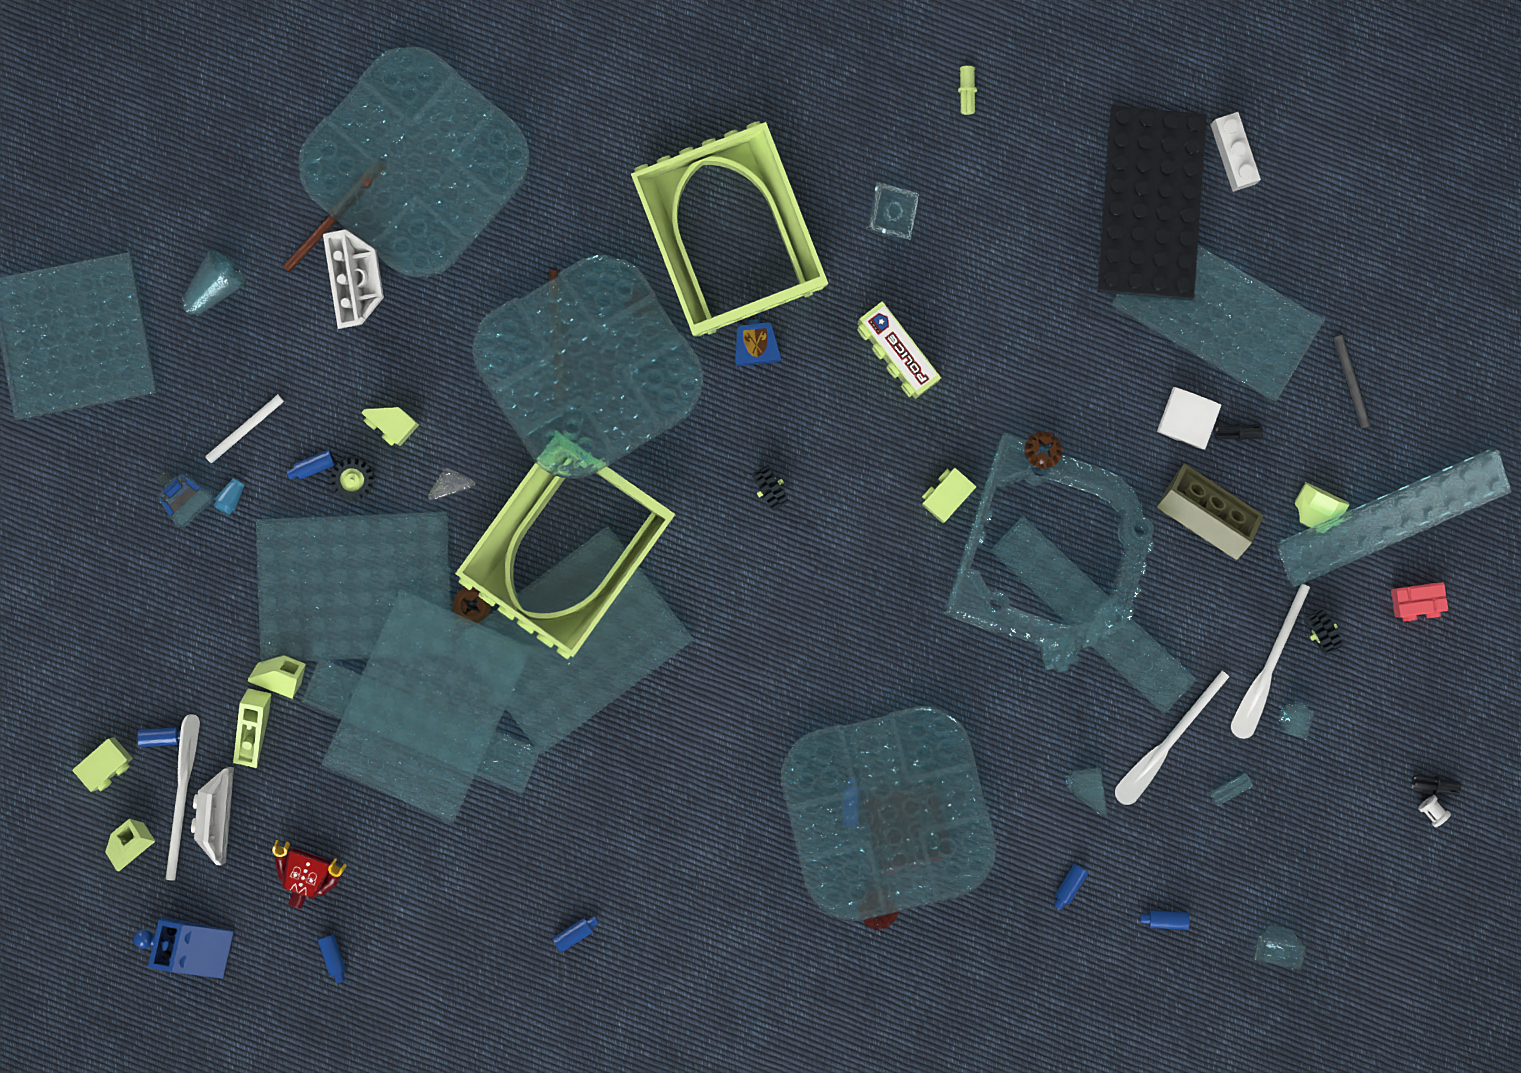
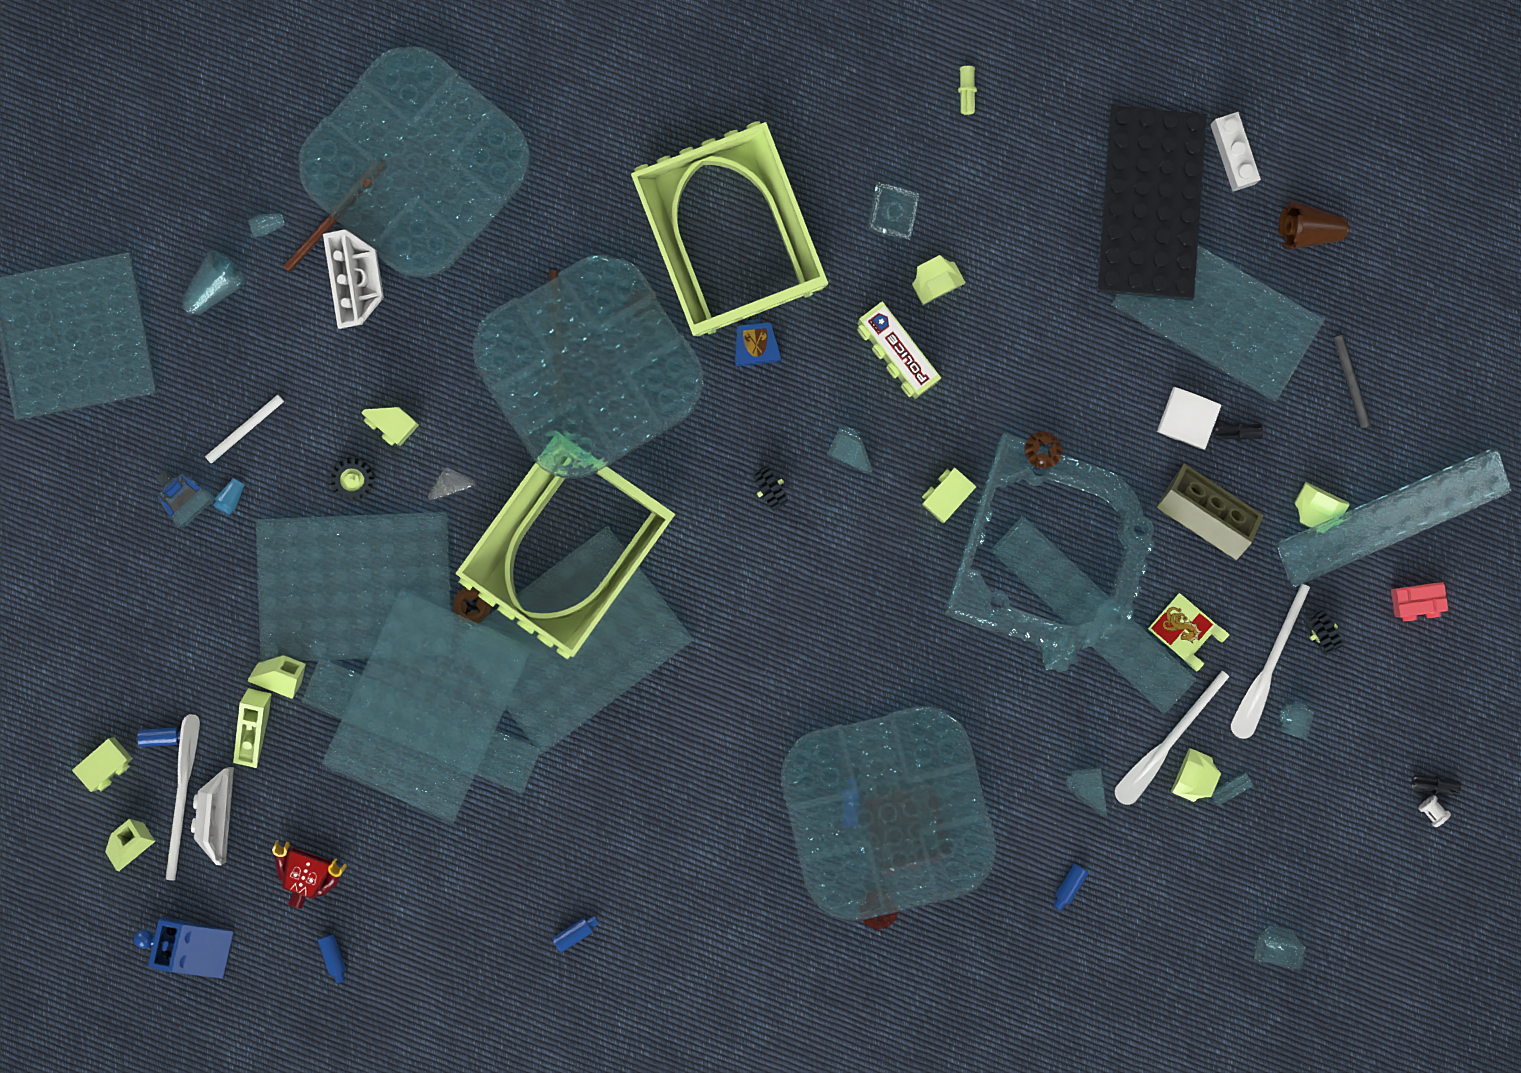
blue cylinder [287,449,336,480] -> none
blue cylinder [1140,910,1190,930] -> none
none -> clear light blue cone [248,212,285,238]
none -> clear light blue slope [827,426,873,475]
none -> yellowish green slope [912,255,965,305]
none -> flag [1148,593,1229,672]
none -> yellowish green slope [1171,748,1221,802]
none -> reddish brown cone [1279,201,1349,249]

